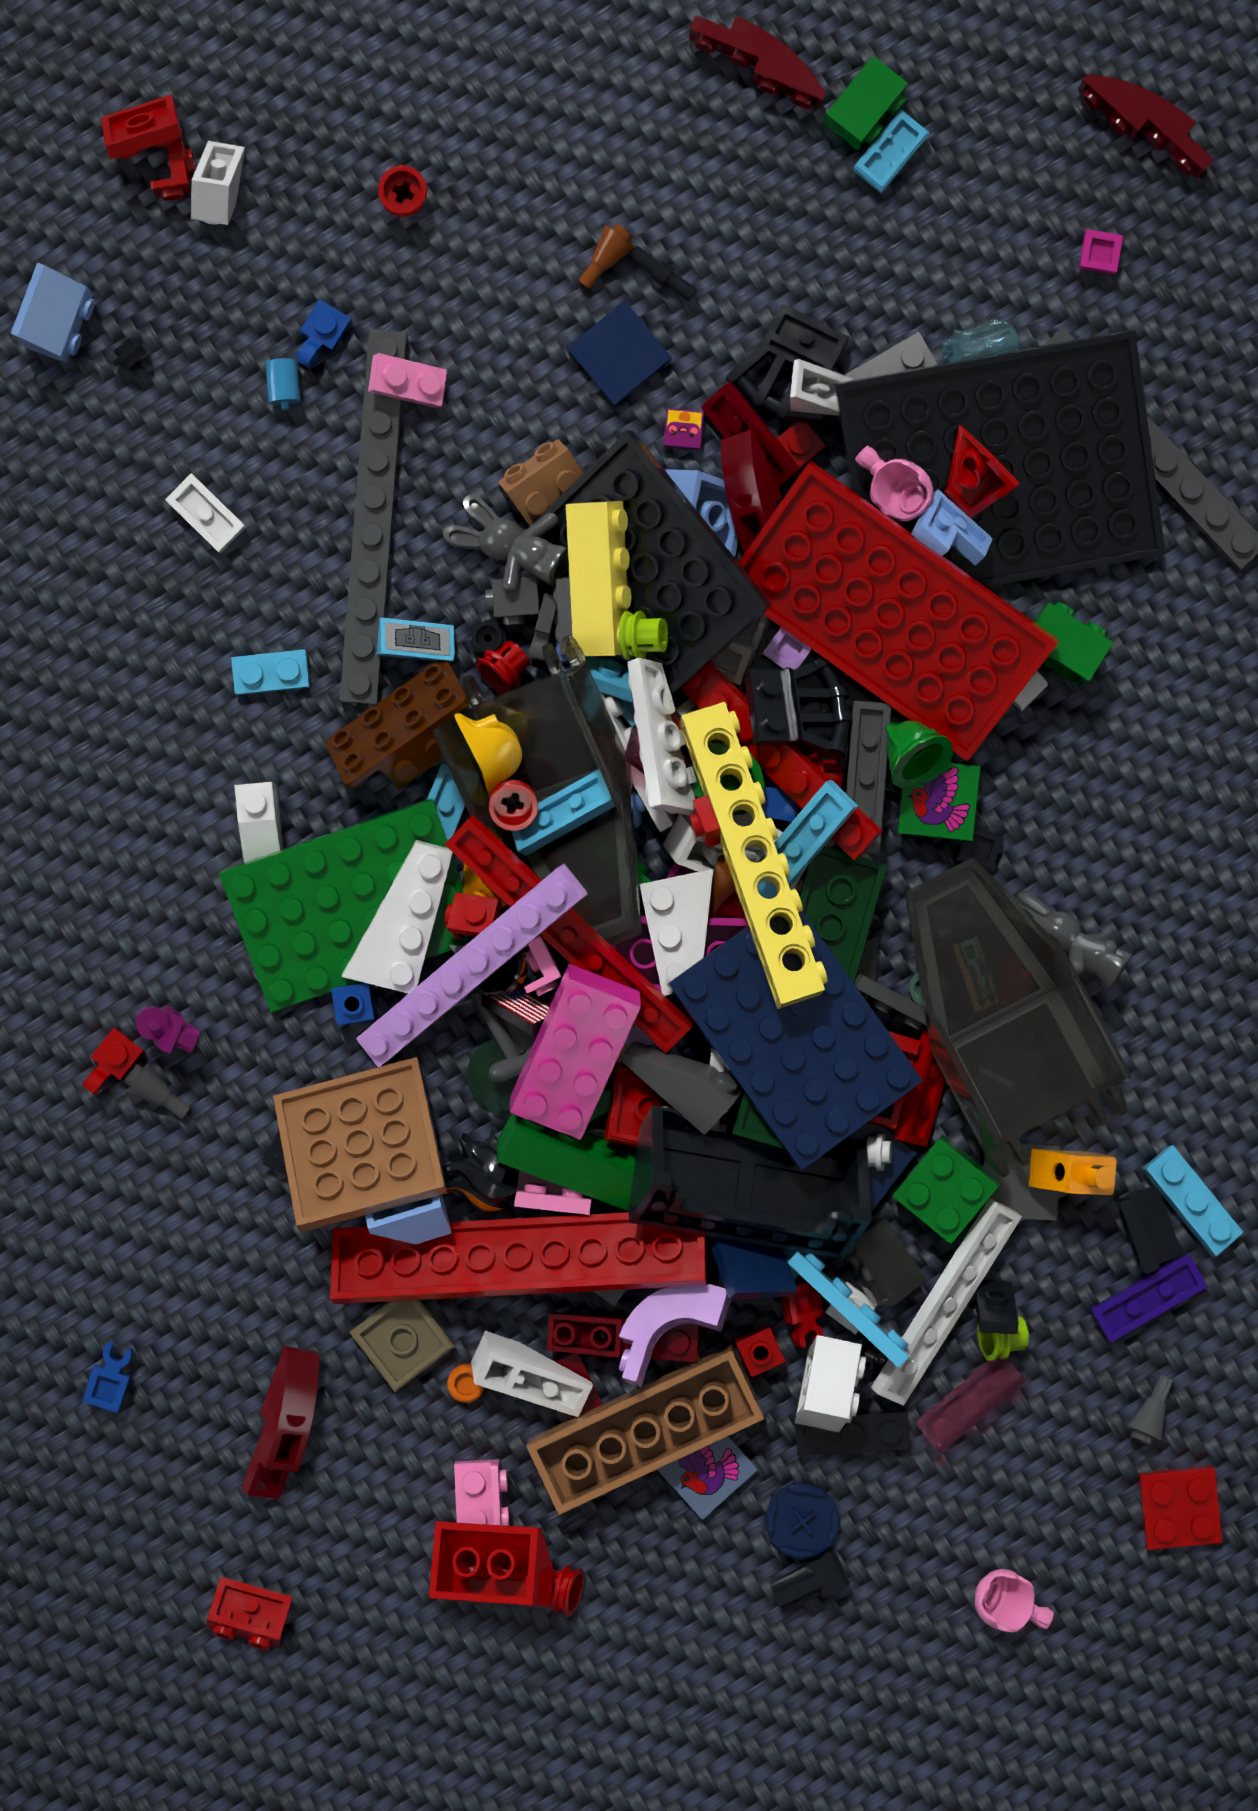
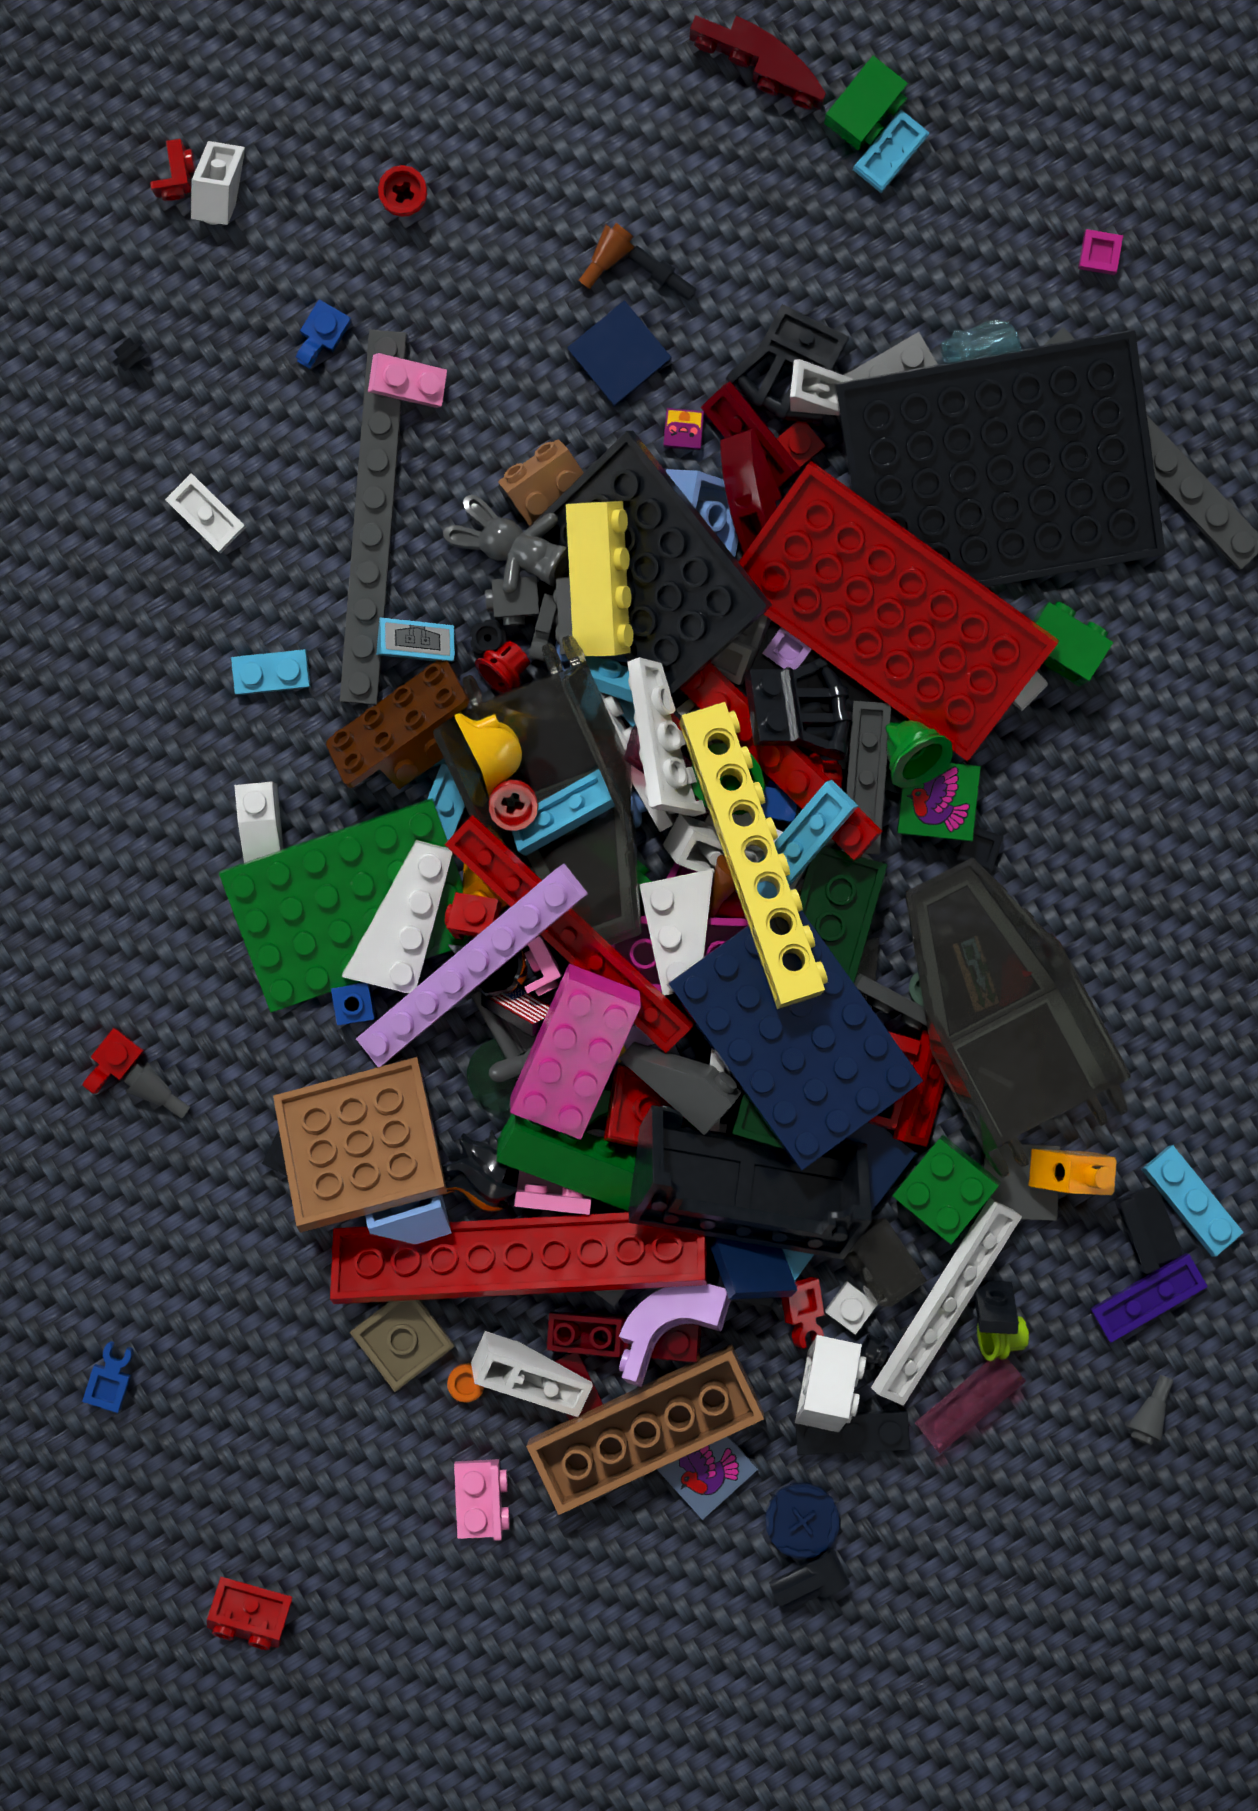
light blue slope [11,263,95,363] -> none
red plate [101,94,182,160] -> none
magenta hips [135,1005,200,1053] -> none
dark red slope [241,1346,319,1499] -> none
dark azure piece [265,358,301,410] -> none
red slope [429,1521,553,1608] -> none
red piece [551,1565,584,1617] -> none
lime piece [619,611,668,660] -> none
red plate [689,795,720,848] -> none
red plate [735,1324,785,1377] -> none
medium azure plate [787,1251,910,1368] -> none
bright pink hair [855,446,933,522] -> none
white plate [867,1133,892,1171] -> none
light blue plate [911,489,993,565] -> none
red slope [944,424,1019,518] -> none
bright pink hair [974,1569,1054,1632] -> none
dark grey animal [1004,891,1132,991] -> none
dark red slope [1078,74,1214,179] -> none
red plate [1138,1466,1222,1550] -> none

